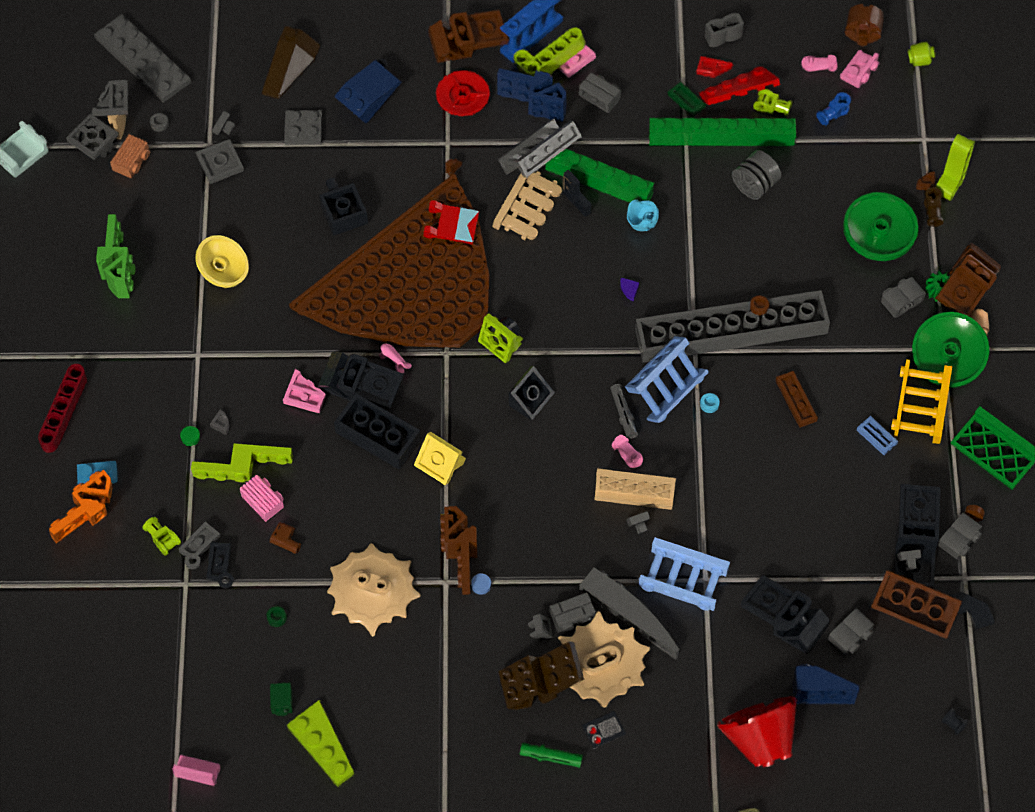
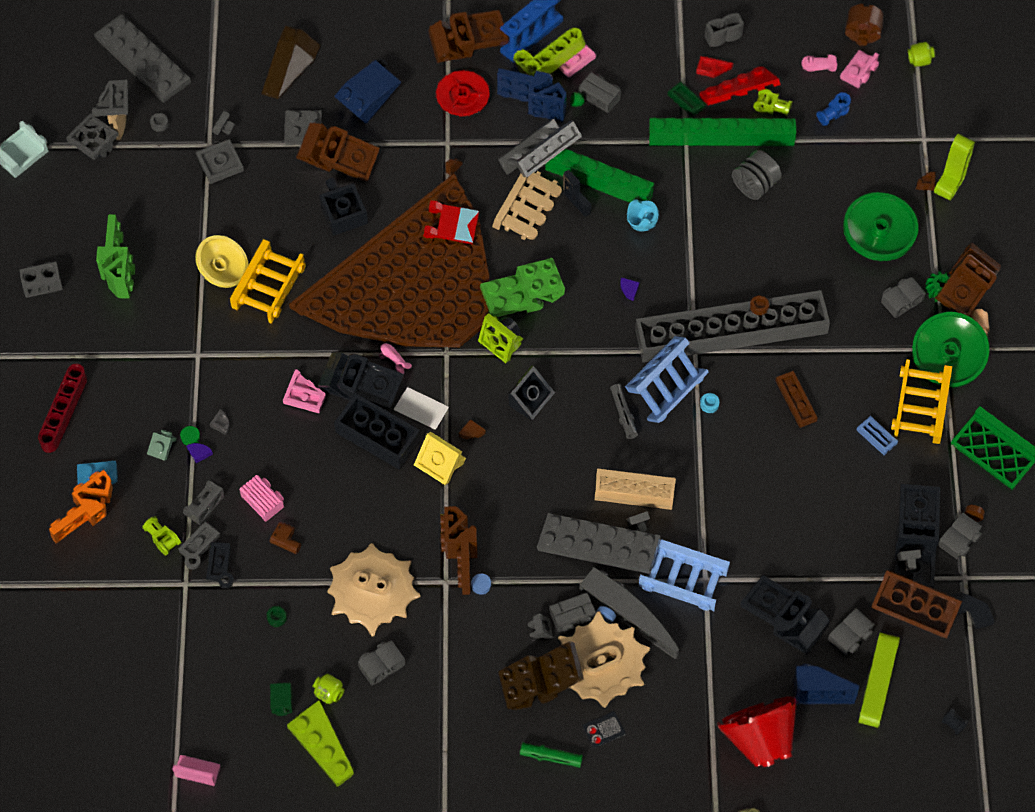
nougat brick [110,134,150,178] -> none
lime bracket [191,444,293,482] -> none
bright pink piece [612,435,643,468] -> none
dark brown connector [924,187,944,227] -> none
none -> dark grey brick [19,262,63,298]
none -> sand green bracket [147,429,177,460]
none -> dark grey hinge [183,480,225,525]
none -> dark purple tile [186,443,213,463]
none -> yellow fence [230,239,306,323]
none -> reddish brown piece [296,123,380,182]
none -> lime head [313,674,344,704]
none -> dark grey brick [358,641,405,685]
none -> white sticker [394,387,449,430]
none -> reddish brown tile [459,419,486,439]
none -> bright green piece [480,258,565,317]
none -> dark grey plate [537,513,661,574]
none -> green hinge [571,92,585,107]
none -> medium blue tile [595,606,616,624]
none -> lime beam [858,632,900,728]

